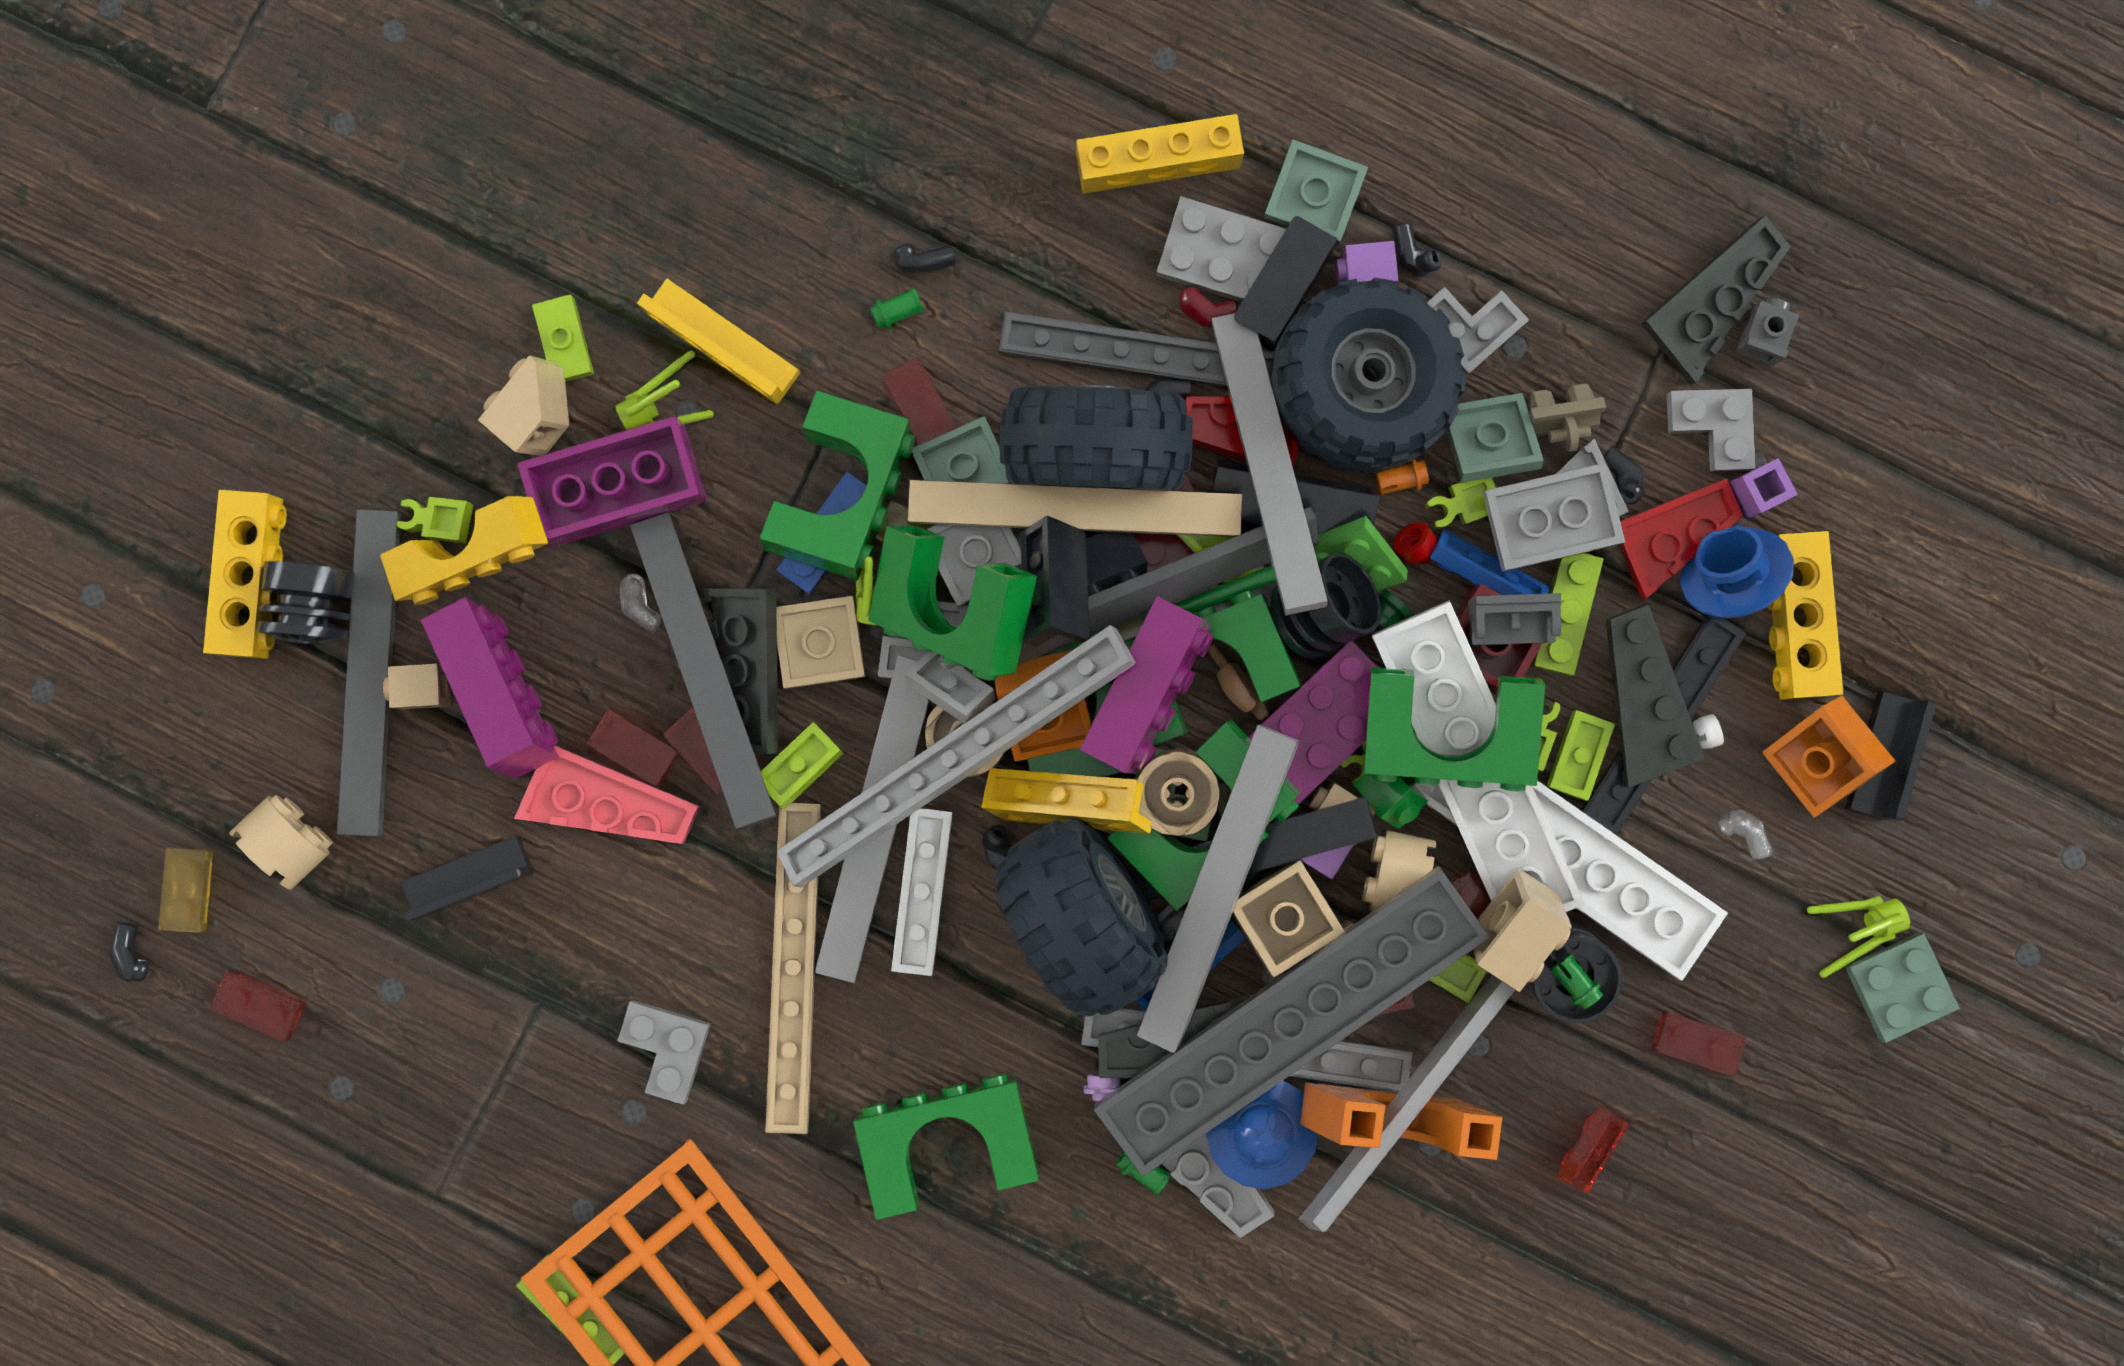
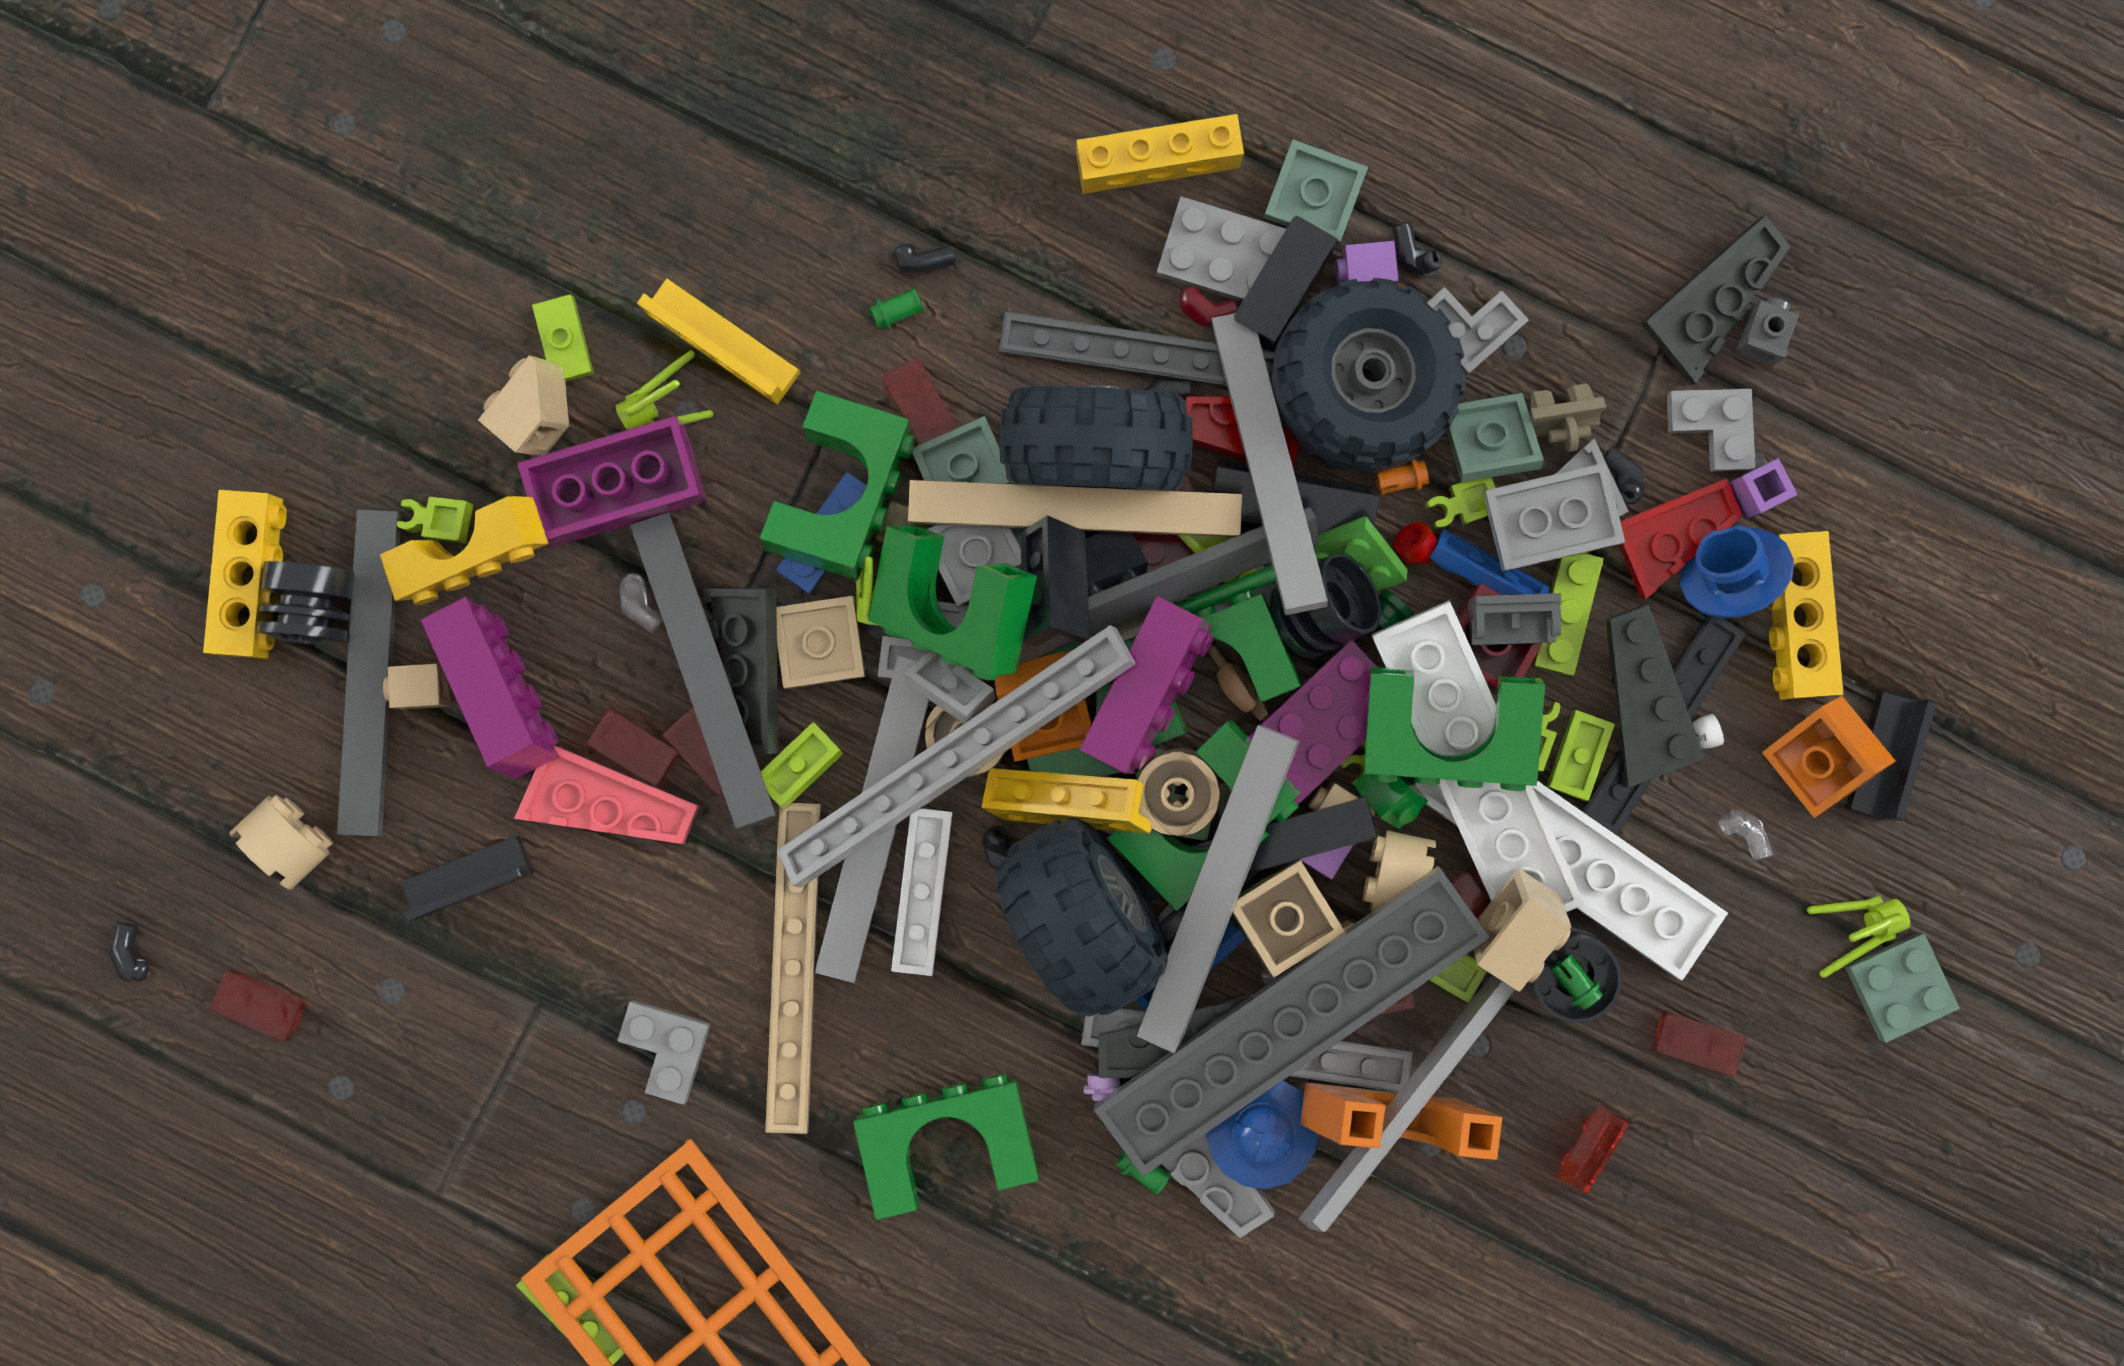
clear yellow plate [158,847,213,933] -> none

